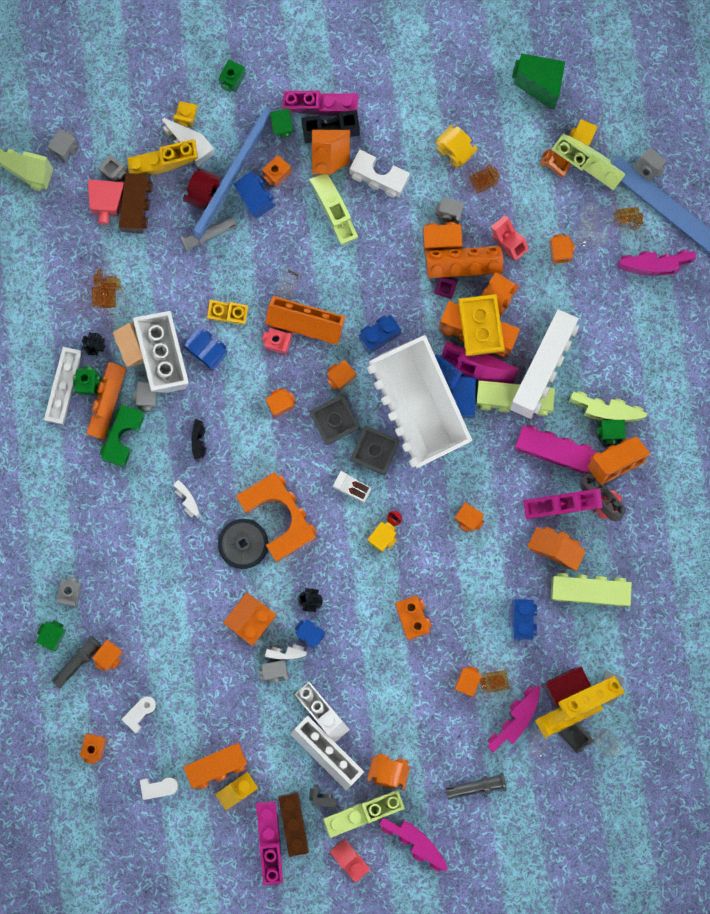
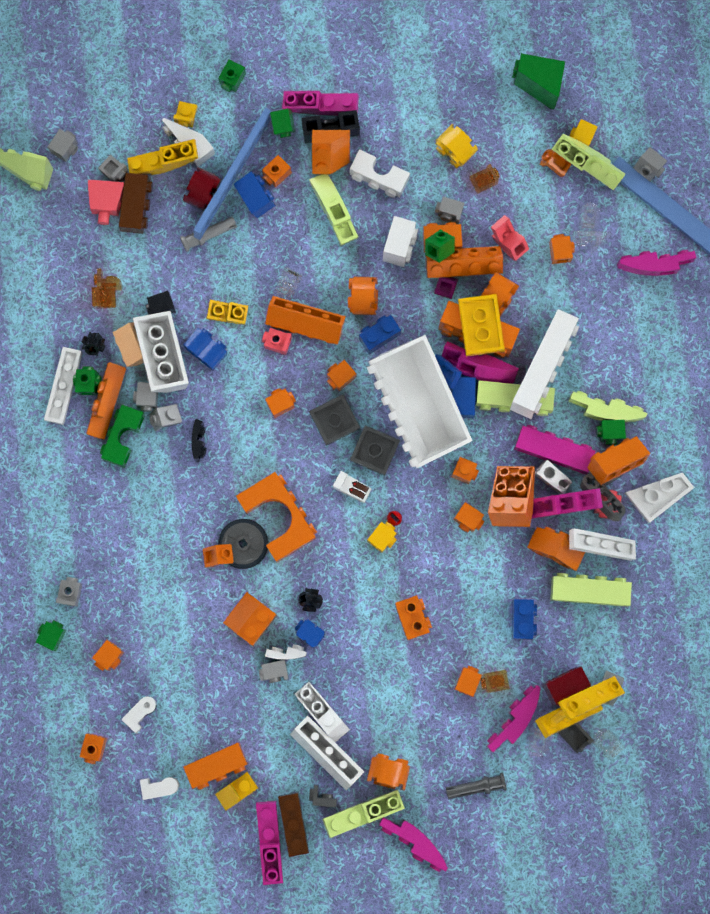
dark grey pin [52,635,102,689] -> none
white slope [173,480,201,518] -> none
coral slope [330,838,371,883] -> none
clear orange bracket [614,207,643,230] -> none
none -> black brick [145,291,176,315]
none -> light grey bracket [150,404,182,431]
none -> orange bracket [203,544,234,568]
none -> orange brick [348,276,378,315]
none -> white brick [383,216,418,267]
none -> green brick [425,229,455,263]
none -> orange brick [451,457,479,484]
none -> orange slope [488,466,535,527]
none -> white leg [535,460,572,494]
none -> white plate [569,528,636,561]
none -> white wing [624,473,695,523]

